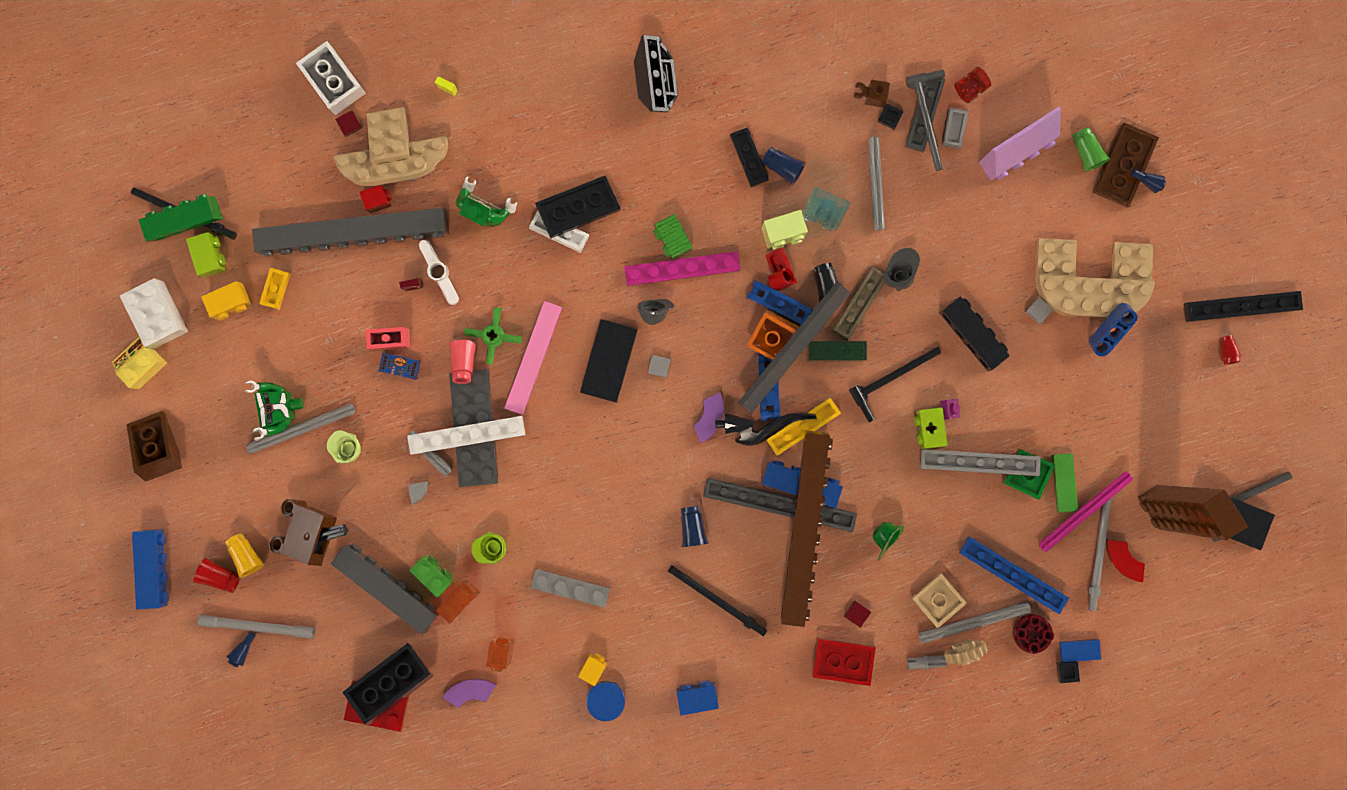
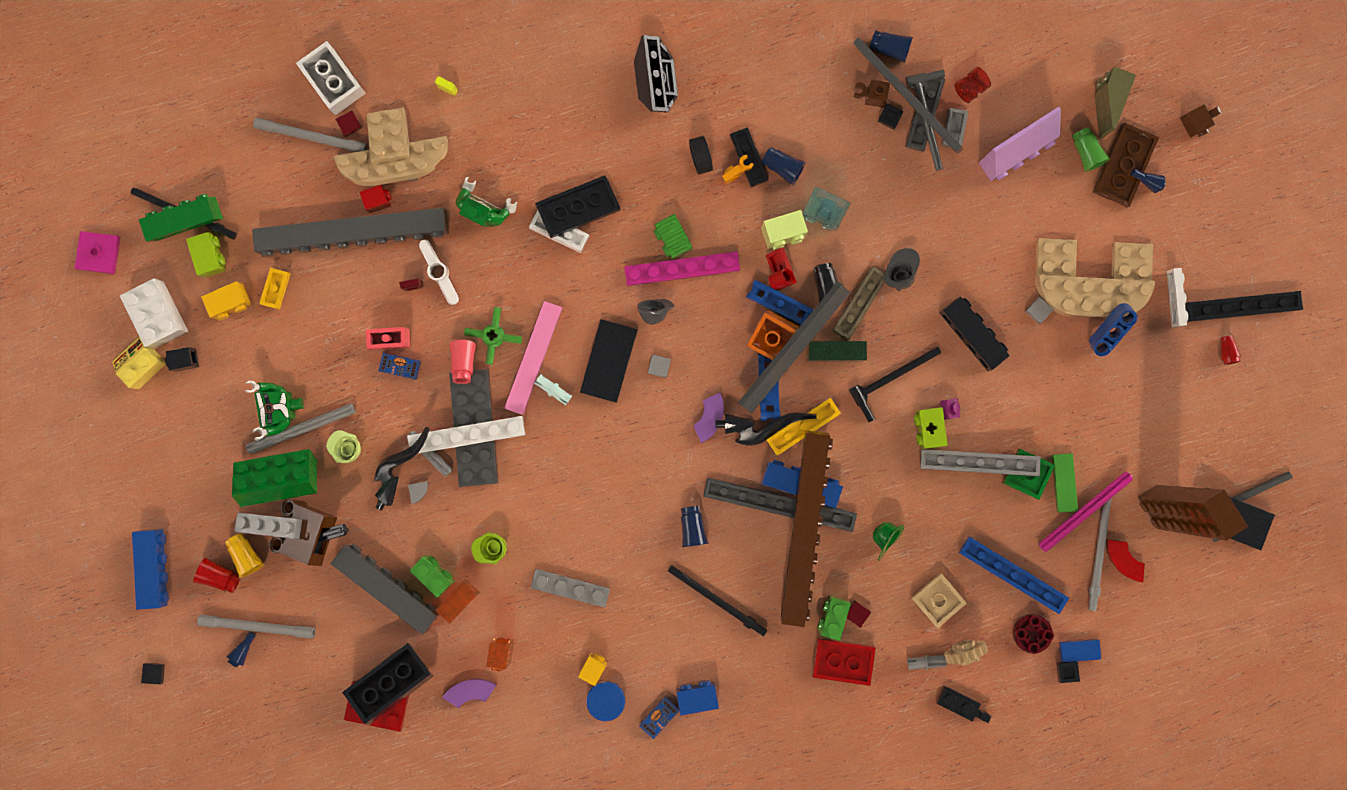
reddish brown slope [126,411,182,482] -> none
light grey axle [868,137,885,231] -> none
light grey axle [918,602,1031,643] -> none
none -> dark pink plate [74,231,121,274]
none -> black tile [141,663,165,684]
none -> black brick [165,347,199,372]
none -> green brick [232,449,317,507]
none -> light grey plate [234,513,302,539]
none -> light grey piece [253,117,368,152]
none -> black piece [374,427,430,510]
none -> light aqua pin [534,374,572,406]
none -> tile [639,696,680,739]
none -> black tyre [689,136,713,175]
none -> light orange plate [722,155,754,185]
none -> bright green brick [817,595,851,641]
none -> dark grey tile [853,37,963,154]
none -> dark blue plant [870,31,913,63]
none -> black plate [936,685,992,723]
none -> olive slope [1095,67,1136,138]
none -> white plate [1166,268,1188,328]
none -> reddish brown brick [1180,104,1222,138]

